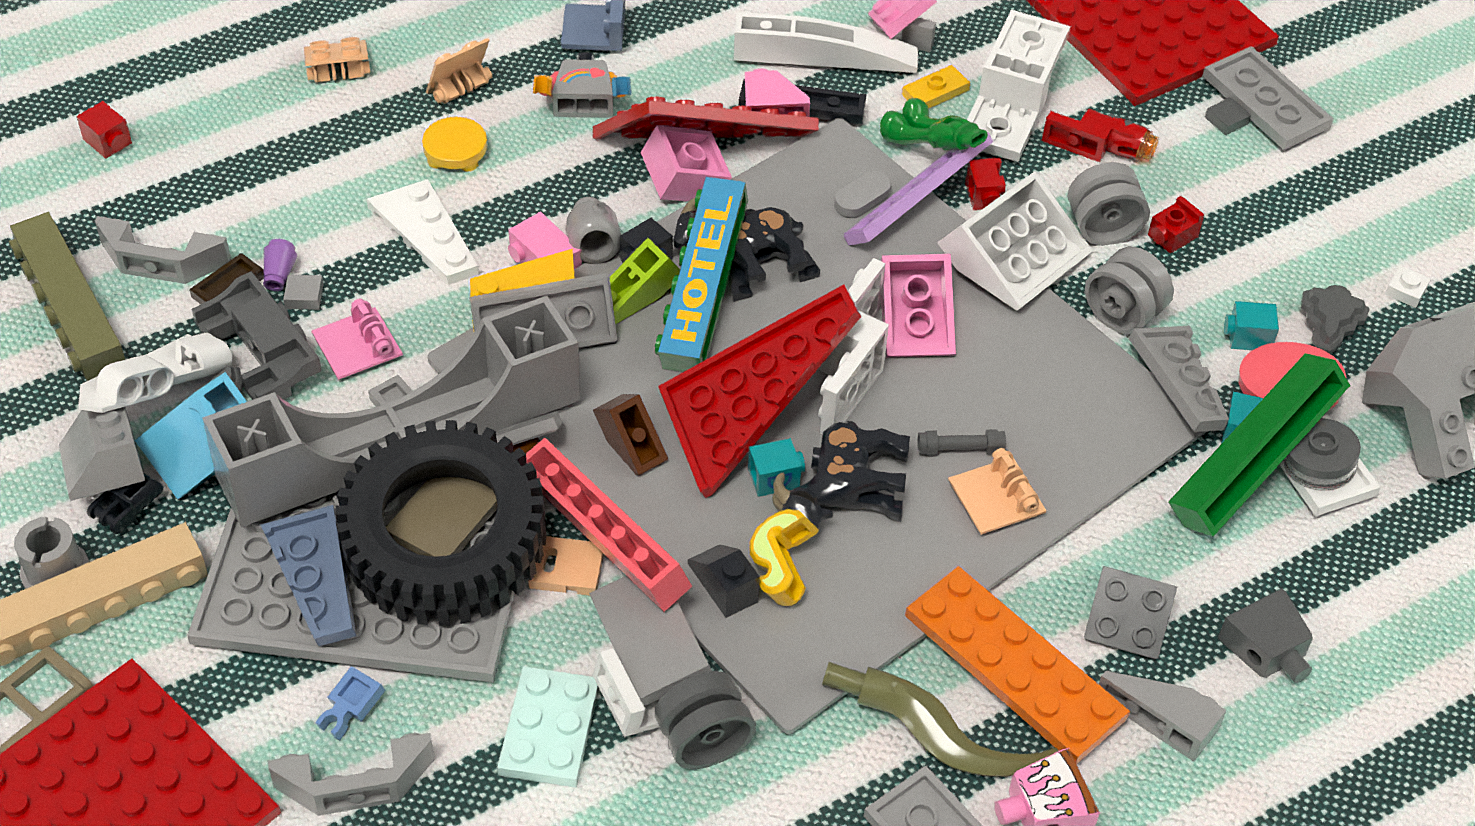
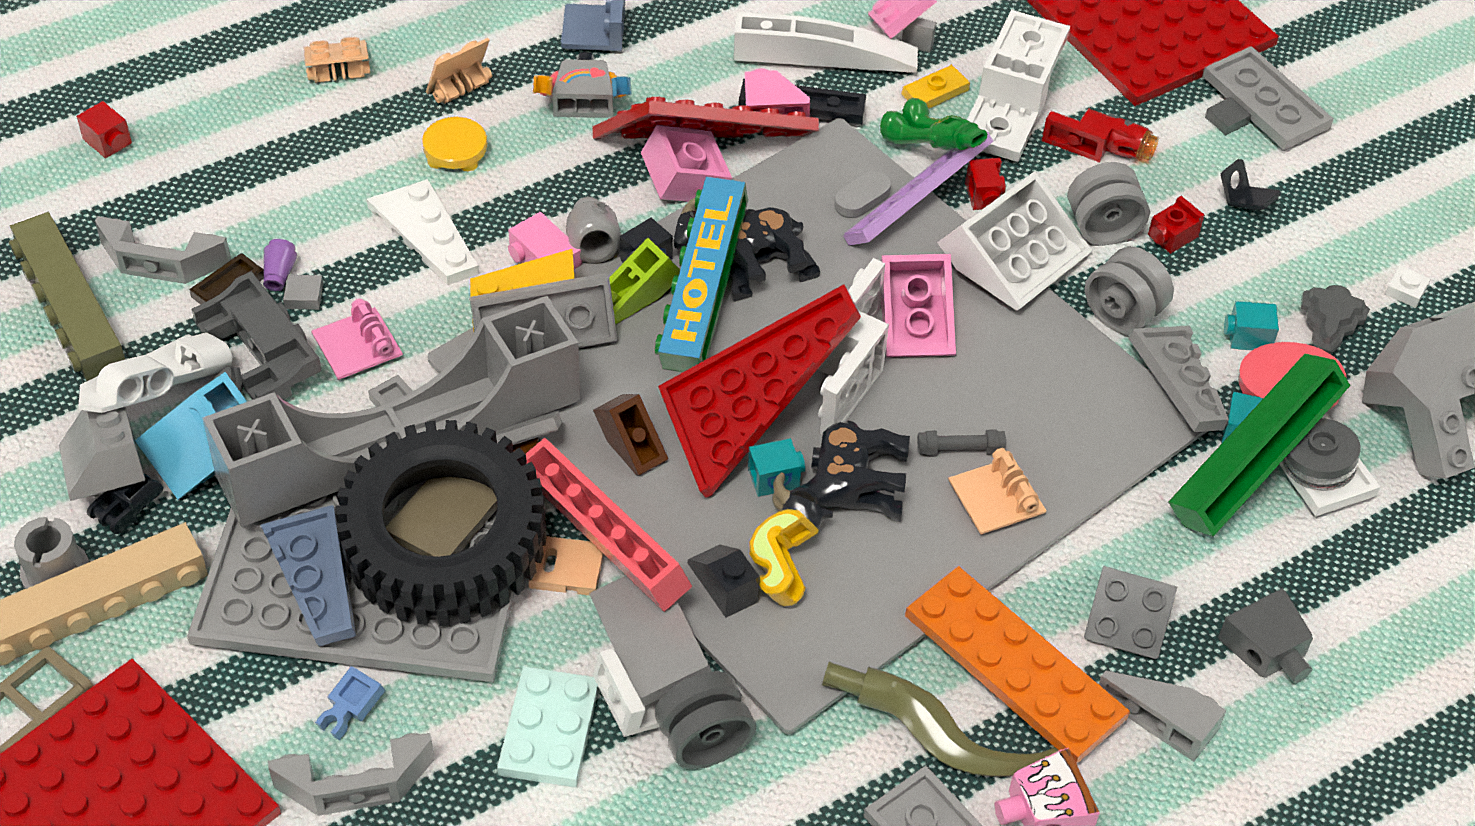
none -> black bracket [1220,159,1281,210]

